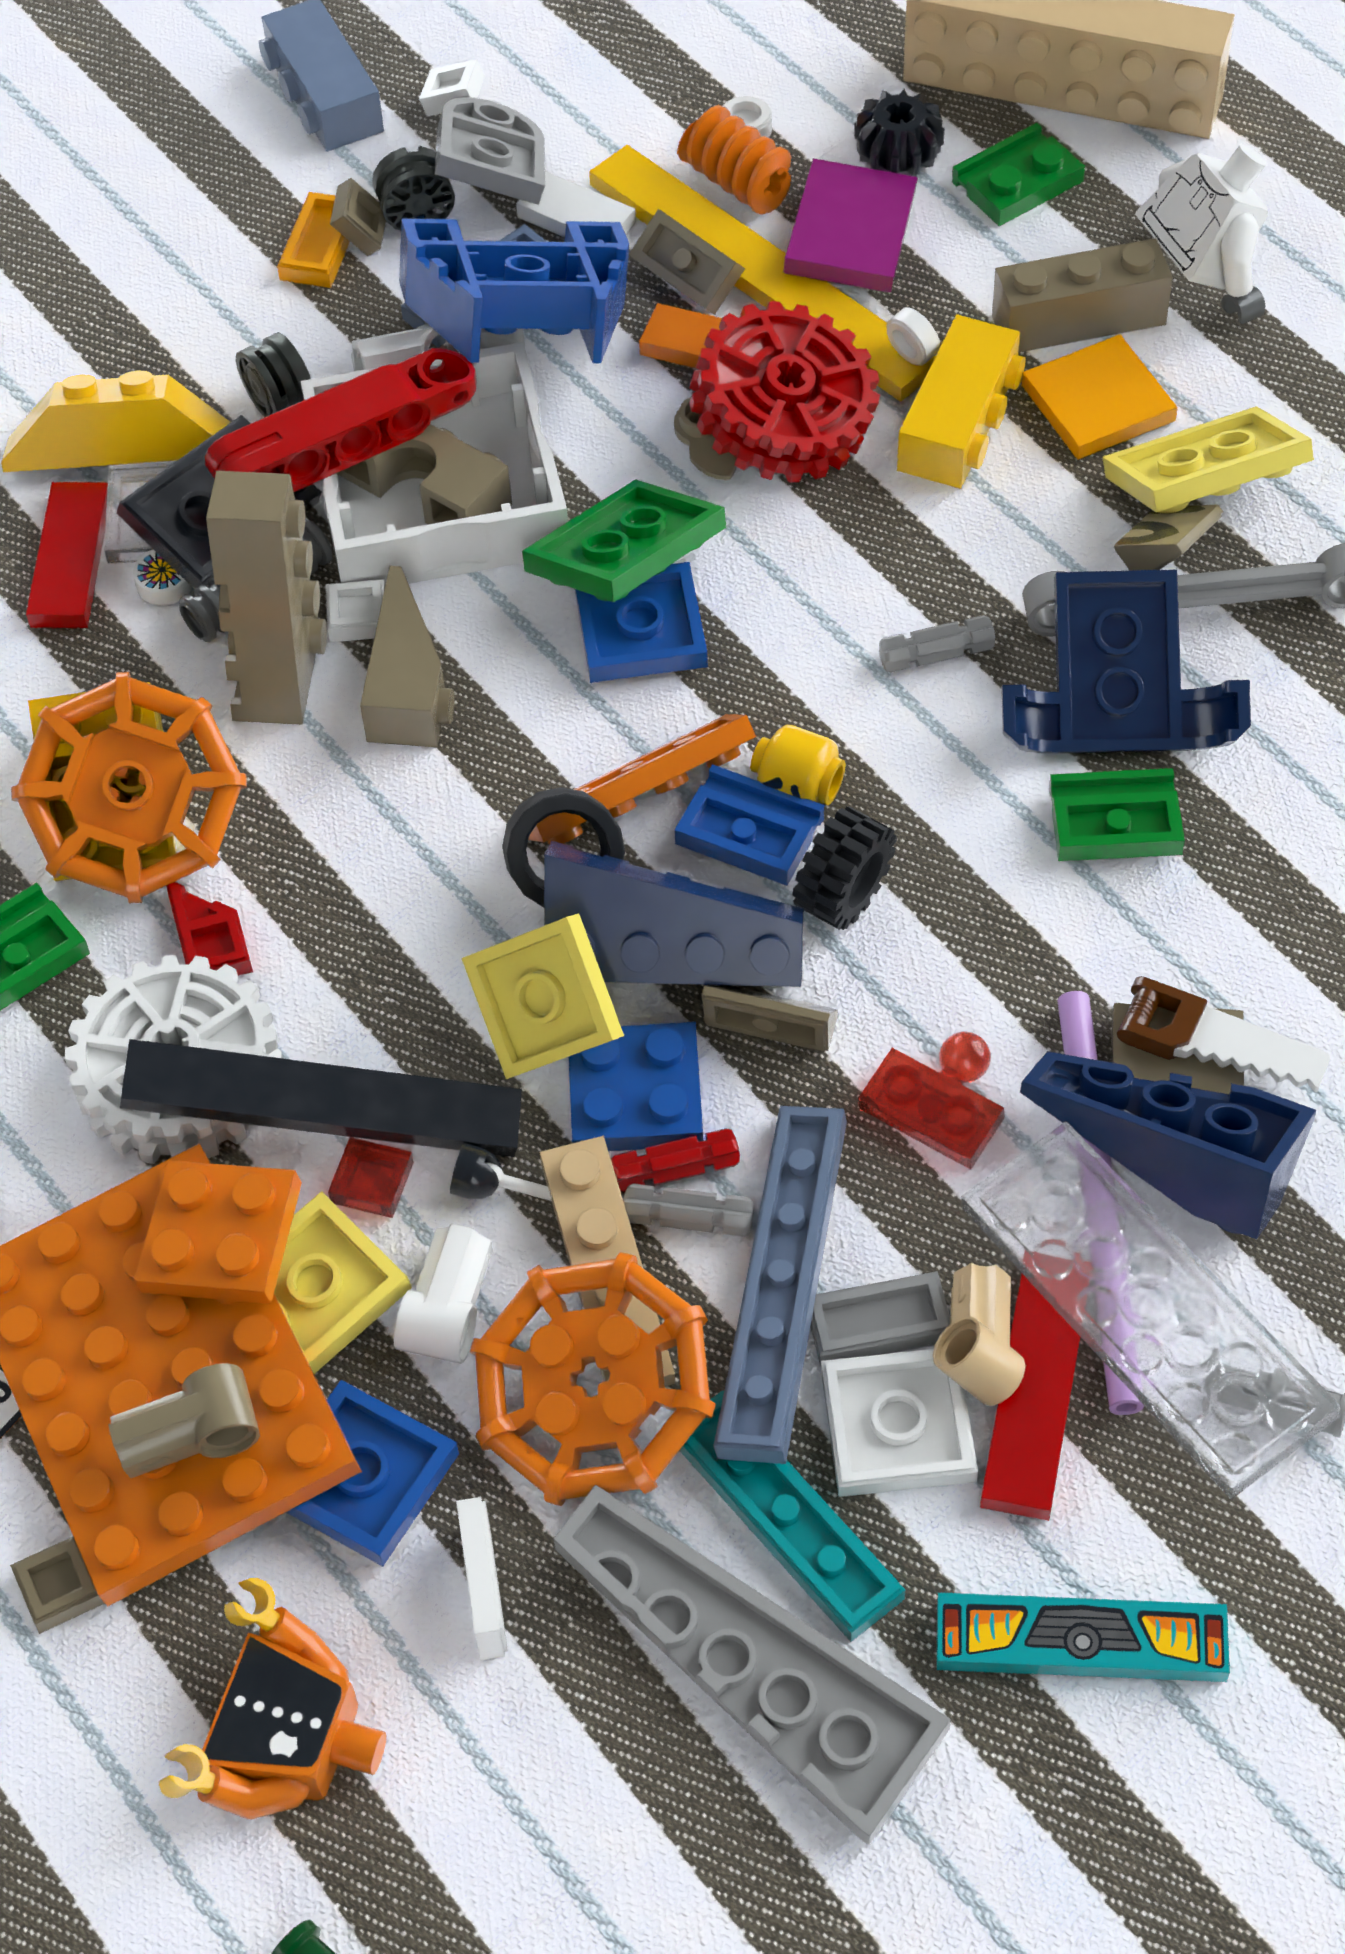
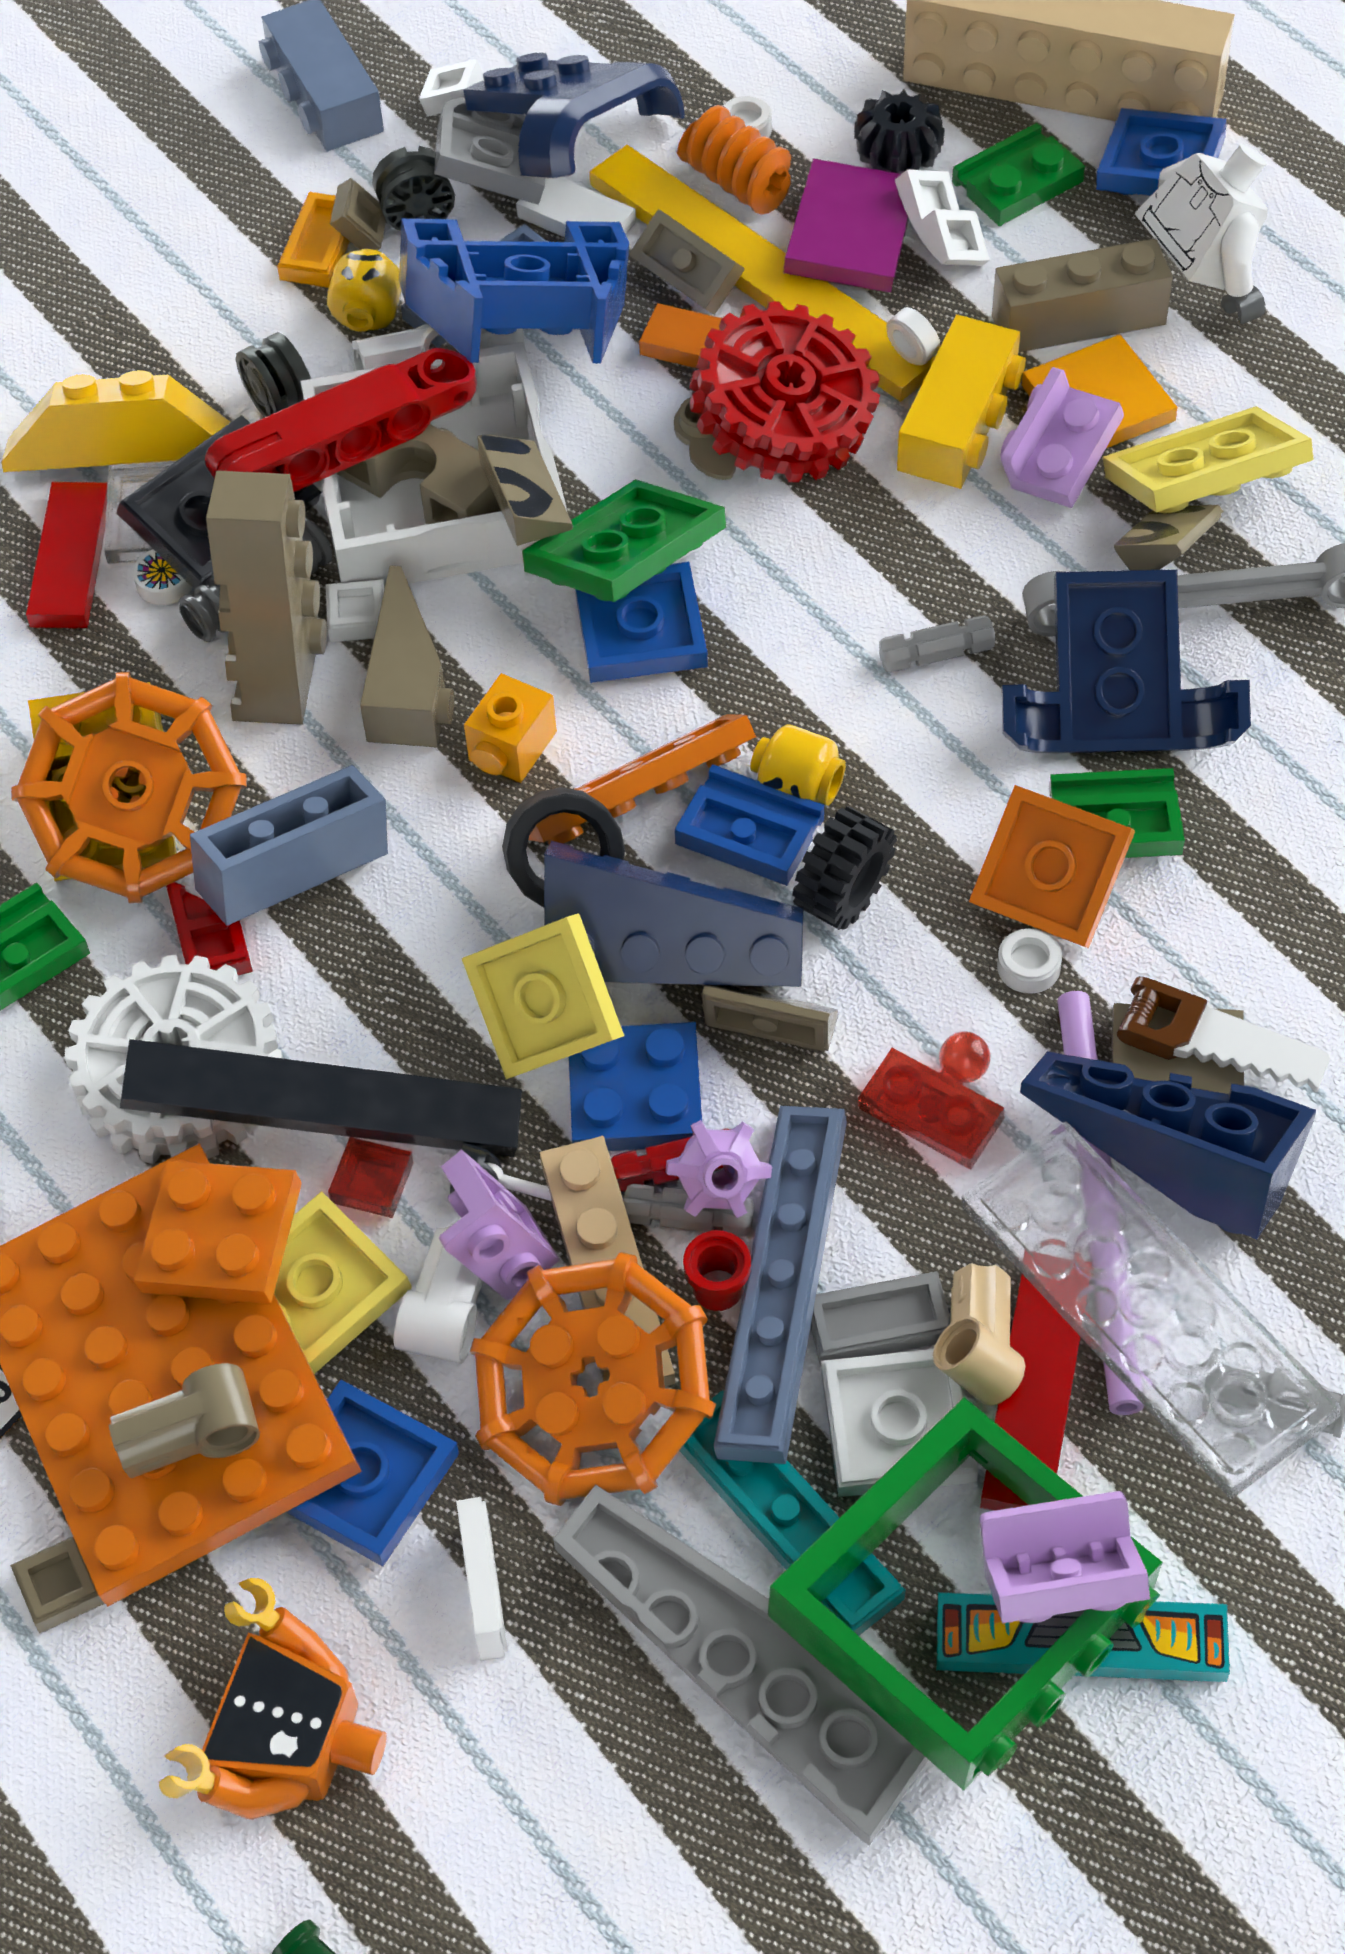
none -> sand blue brick [190,764,388,926]
none -> yellow head [327,249,402,332]
none -> lavender bracket [439,1150,560,1300]
none -> dark blue piece [463,52,685,178]
none -> light orange brick [464,673,557,783]
none -> dark tan slope [477,435,573,546]
none -> lavender rock [666,1120,772,1218]
none -> red piece [683,1230,751,1311]
none -> green window [768,1397,1163,1791]
none -> white slope [895,170,990,266]
none -> orange plate [969,785,1135,949]
none -> lavender bracket [979,1491,1150,1623]
none -> white tile [997,928,1062,994]
none -> lavender bracket [1001,367,1124,508]
none -> blue plate [1097,108,1226,196]

